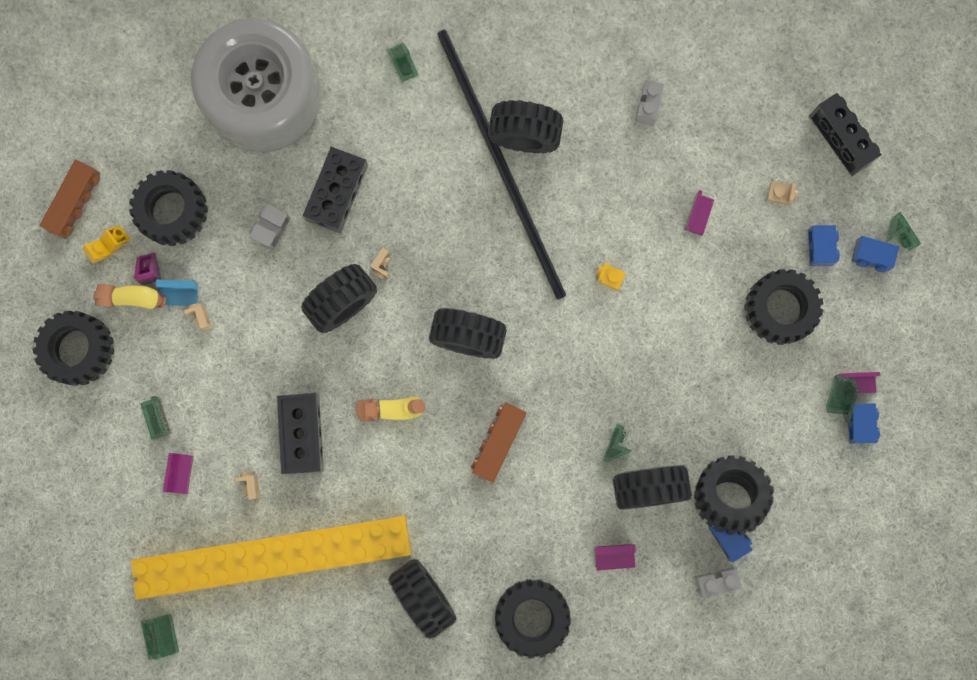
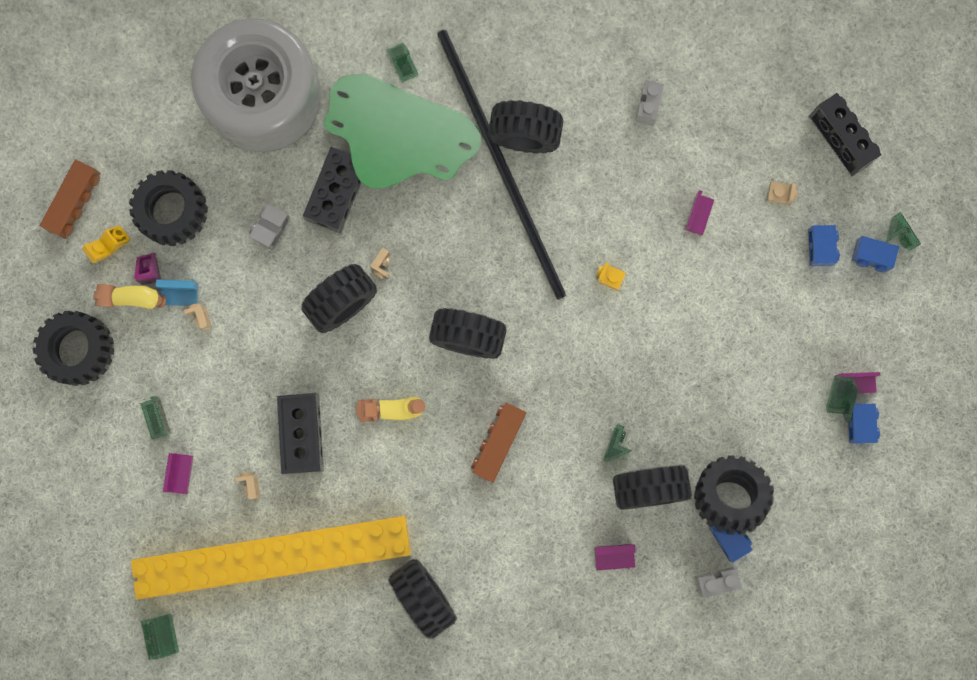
black tyre [495,579,571,659] -> none
black tyre [744,269,824,345] -> none
none -> piece [324,74,481,189]

